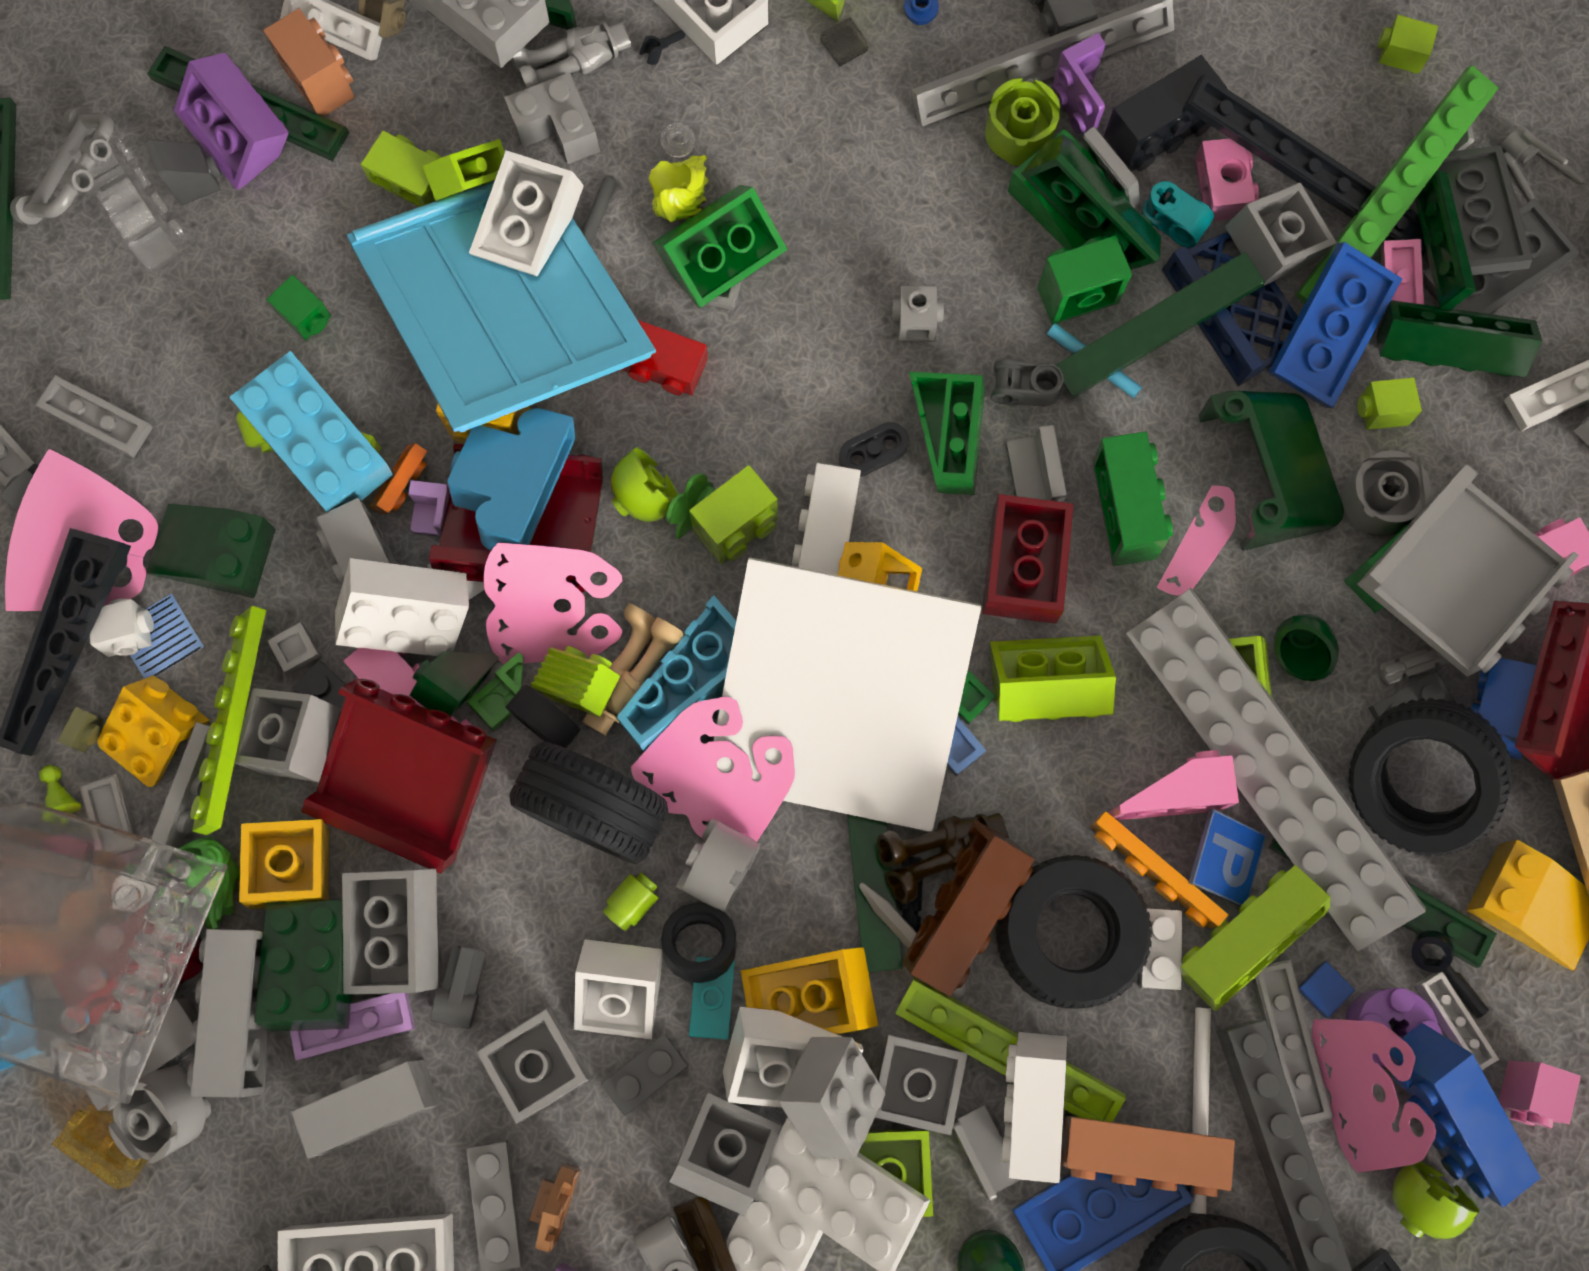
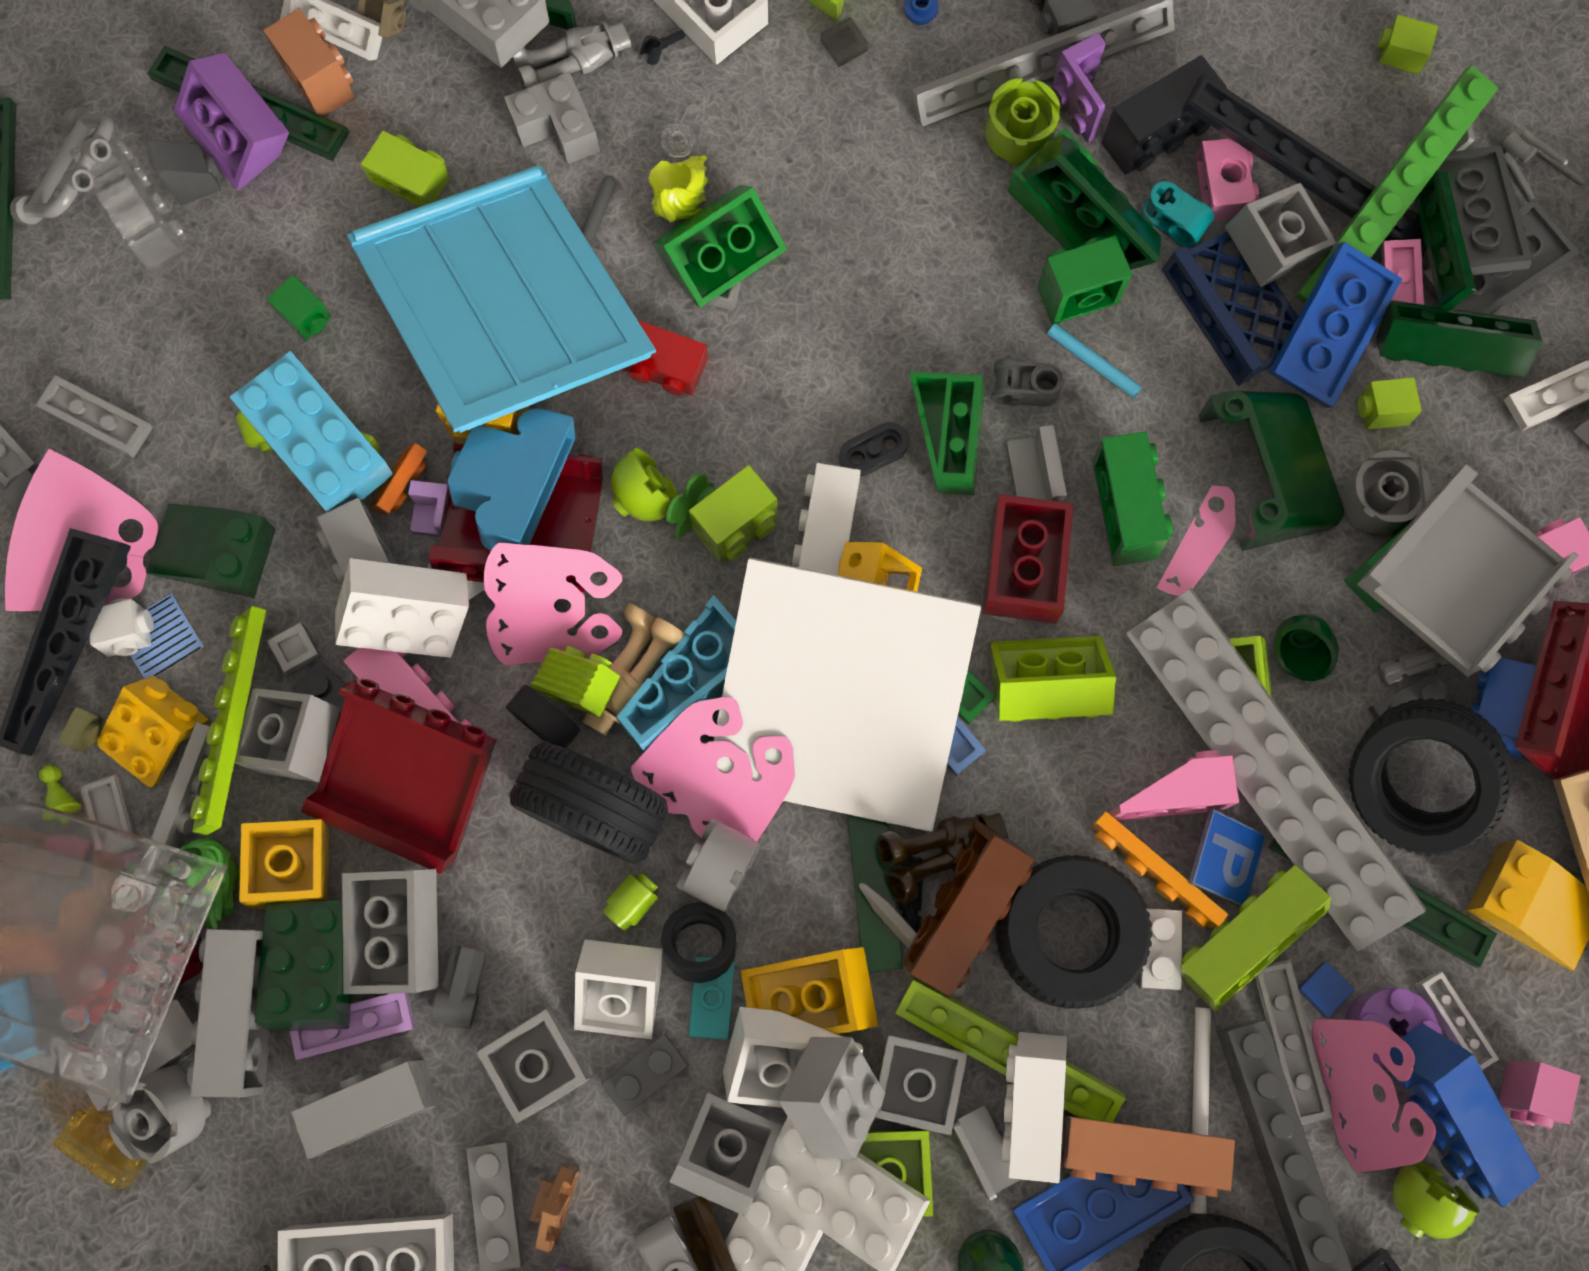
dark green slope [409,652,499,718] -> none
lime brick [422,139,505,201] -> none
bright green slope [467,652,524,732] -> none
white slope [469,150,584,277] -> none
light grey brick [892,282,944,341] -> none
dark green tile [1056,252,1265,399] -> none
light grey tile [1083,126,1141,207] -> none
black piece [1411,930,1489,1018] -> none

